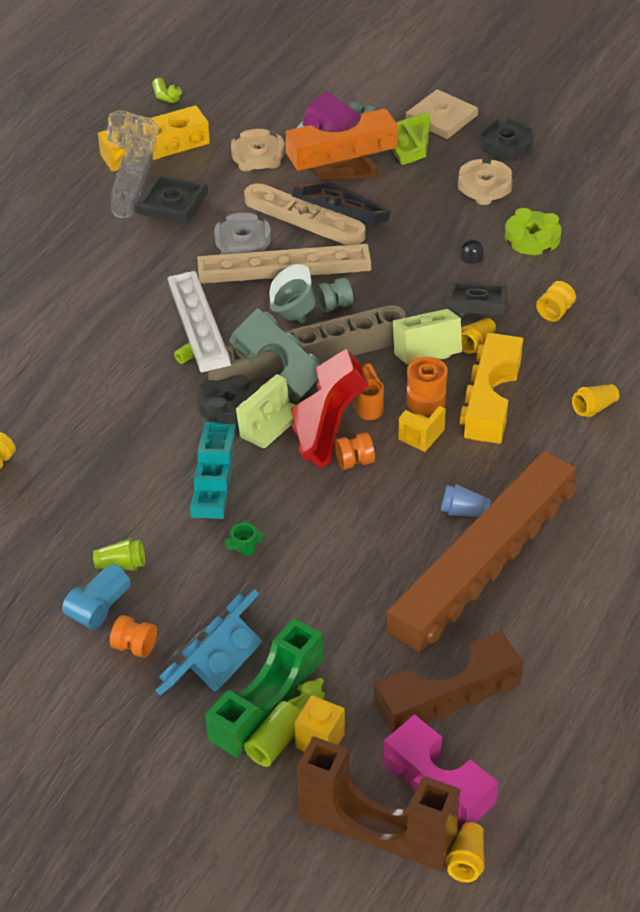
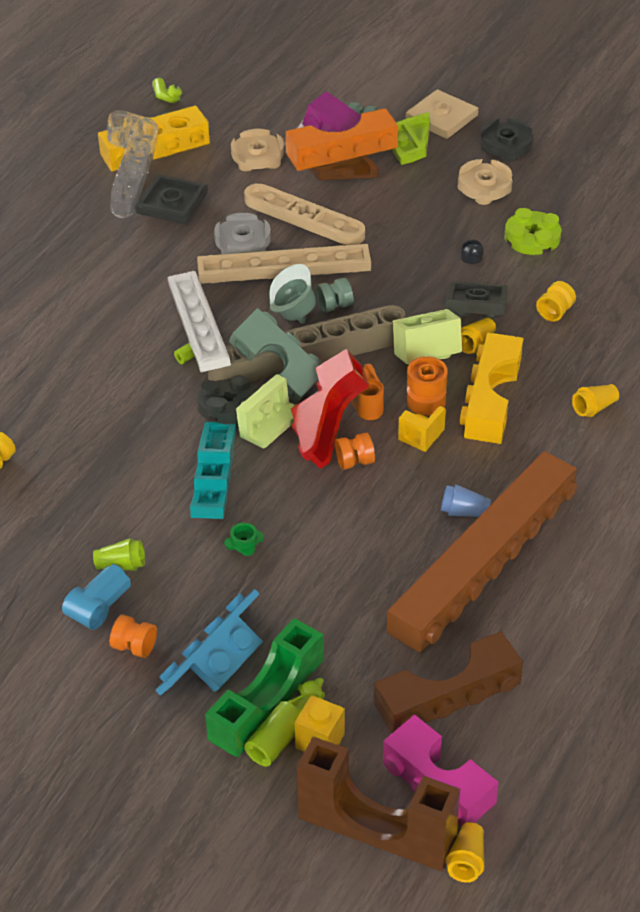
black wing [292,180,391,226] -> none

